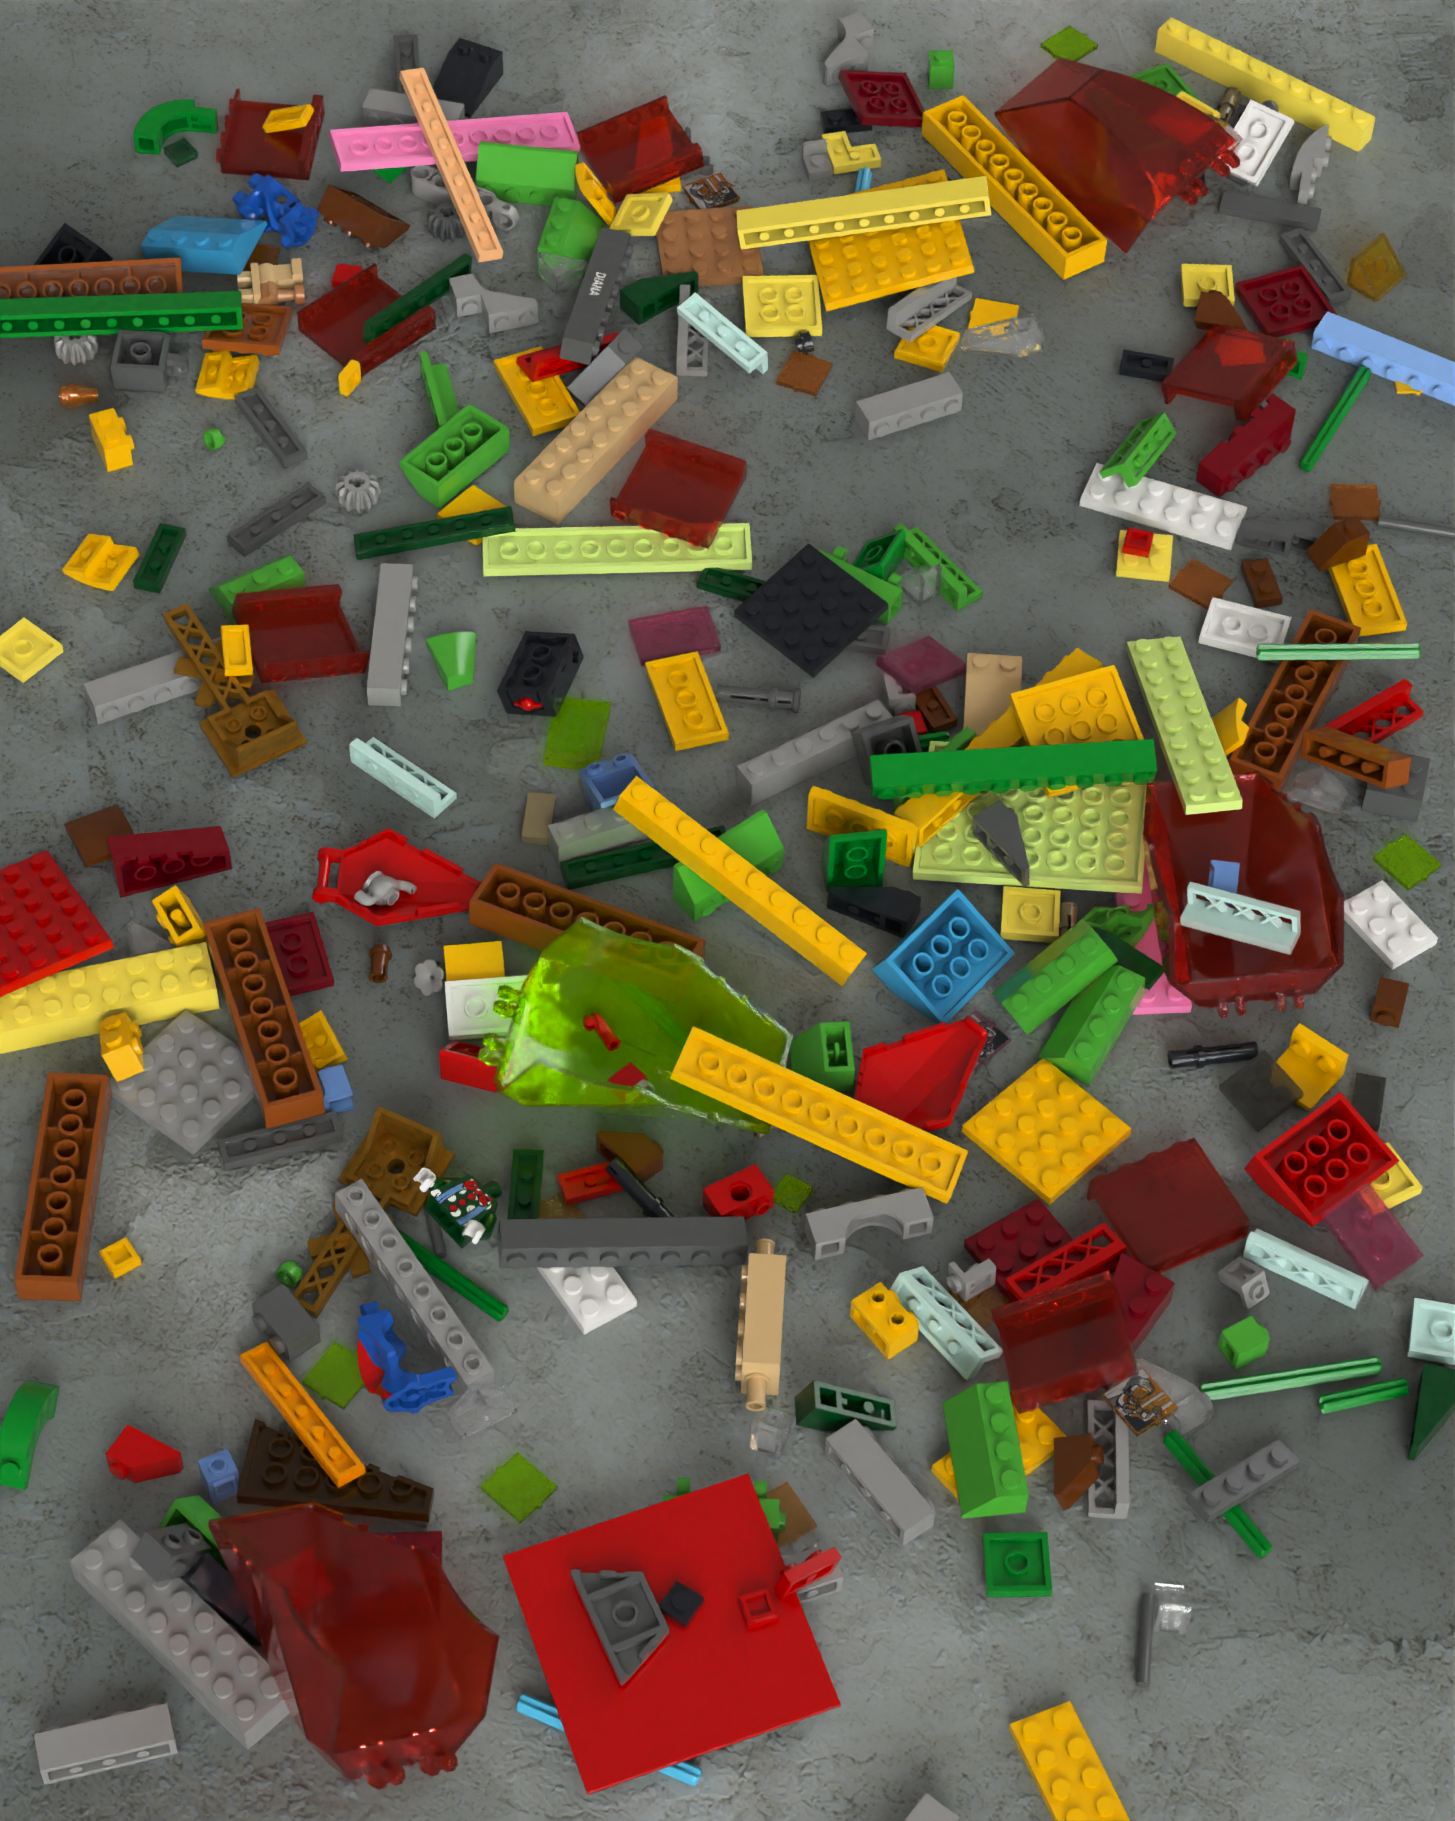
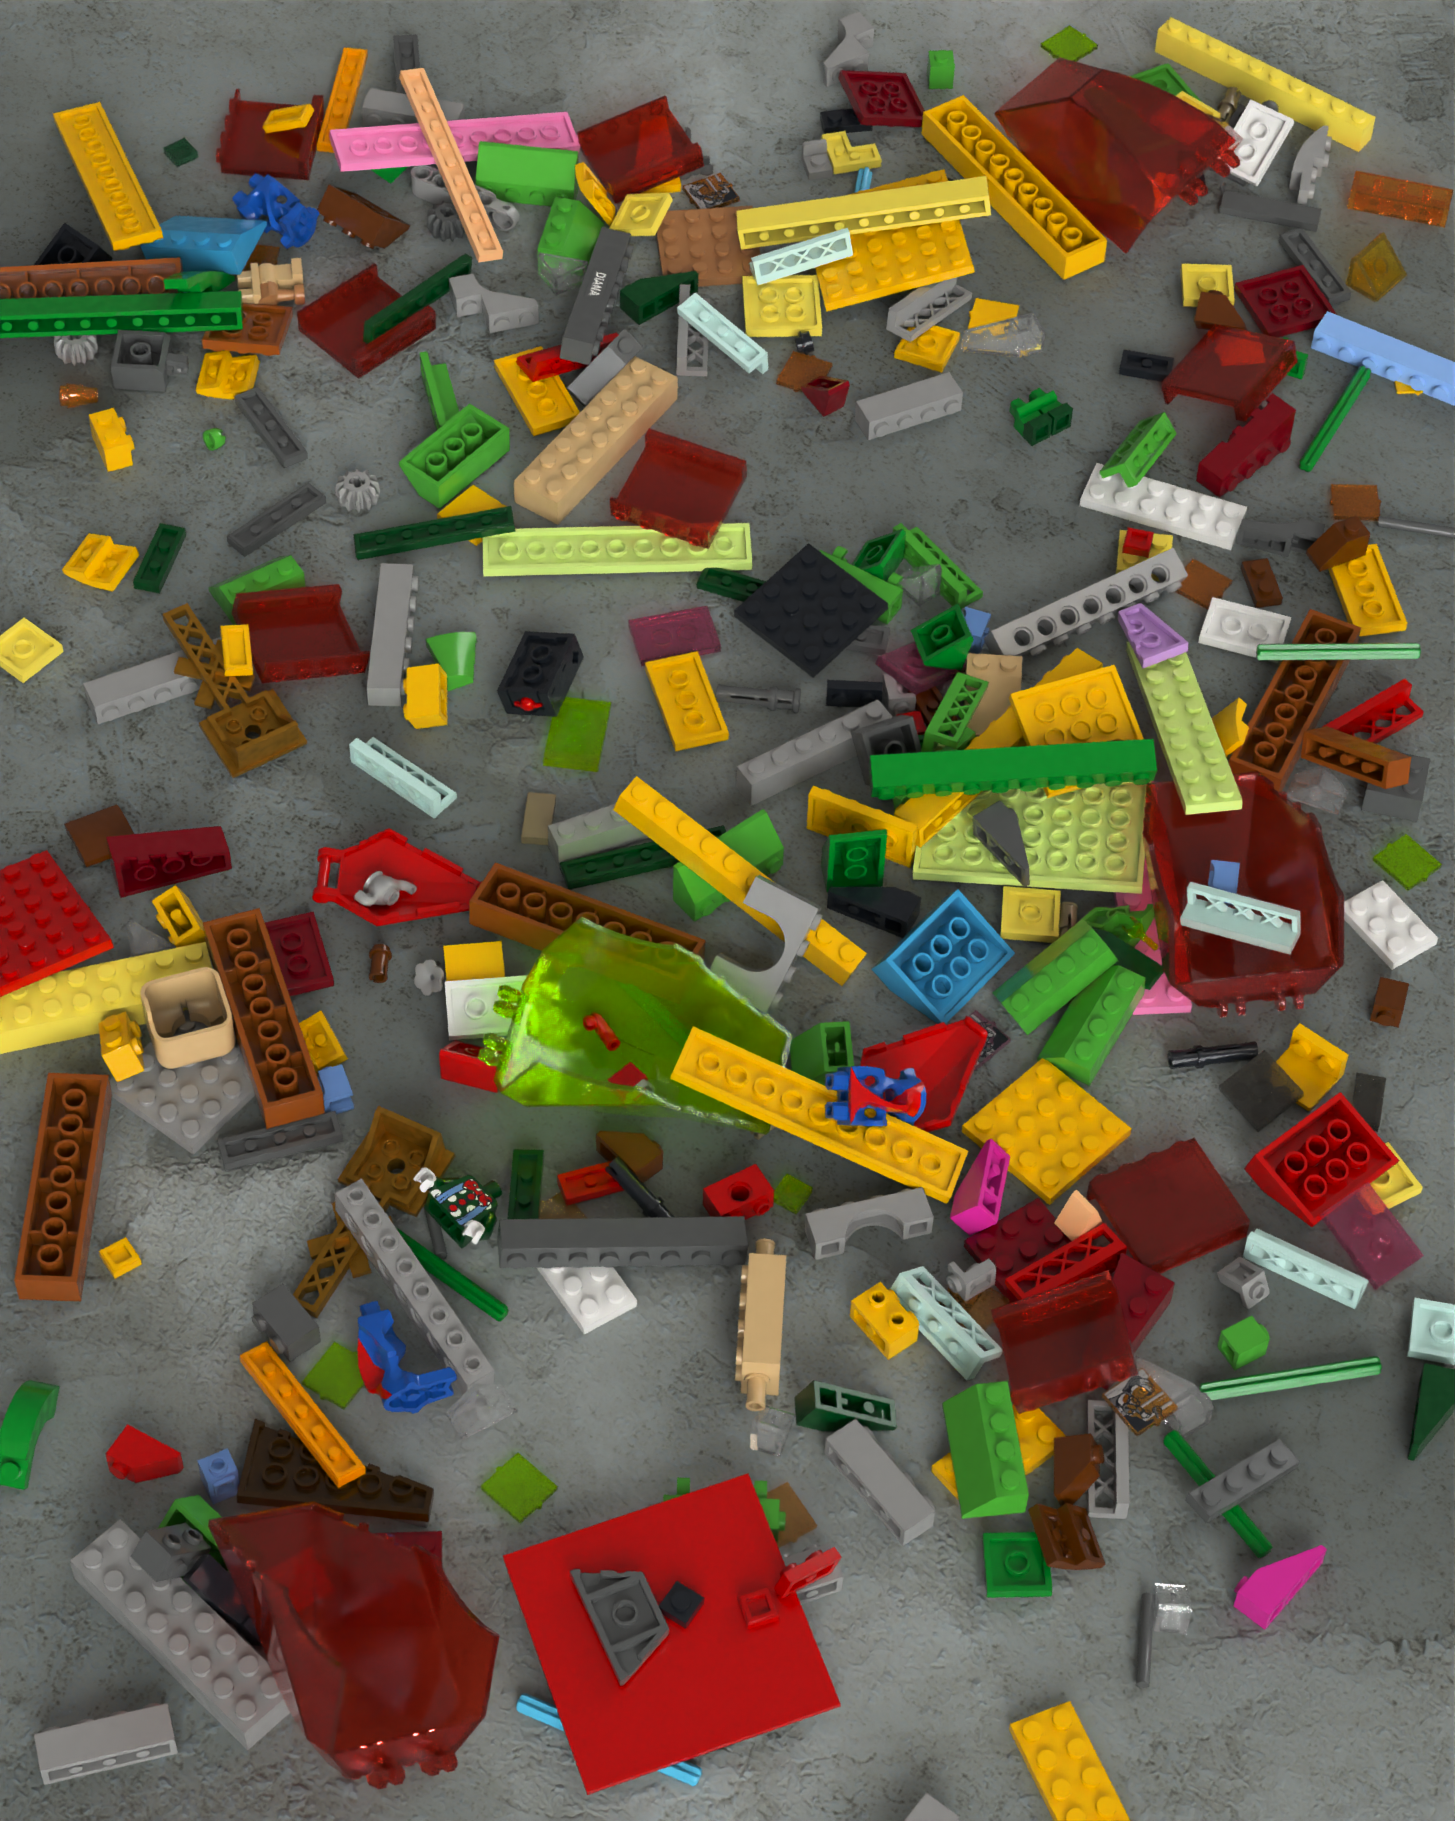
green arch [133,99,219,155] -> none
bright green hinge [275,1260,303,1288] -> none
red tile [332,263,362,290] -> none
yellow tile [338,359,361,397] -> none
black slope [433,38,503,118] -> none
medium blue slope [578,753,655,811] -> none
green axle [1317,1378,1409,1414] -> none
none -> yellow plate [53,102,163,251]
none -> tan piece [140,967,235,1069]
none -> green slope [163,271,235,293]
none -> light orange tile [317,48,368,153]
none -> yellow brick [403,663,448,729]
none -> light grey arch [704,875,823,1013]
none -> light aqua fence [749,228,853,285]
none -> dark red slope [800,376,850,417]
none -> blue hips [825,1066,926,1126]
none -> black plate [826,680,883,707]
none -> green slope [911,604,974,670]
none -> bright green fence [921,672,989,752]
none -> dark pink slope [950,1139,1010,1236]
none -> medium blue window [964,607,991,654]
none -> light grey brick [984,548,1188,661]
none -> hips [1009,388,1073,446]
none -> reddish brown slope [1028,1503,1106,1570]
none -> light nougat slope [1054,1189,1103,1241]
none -> lavender wing [1118,603,1188,668]
none -> clear neon green hand [1122,916,1159,951]
none -> dark pink slope [1234,1545,1327,1630]
none -> clear orange brick [1347,171,1453,228]

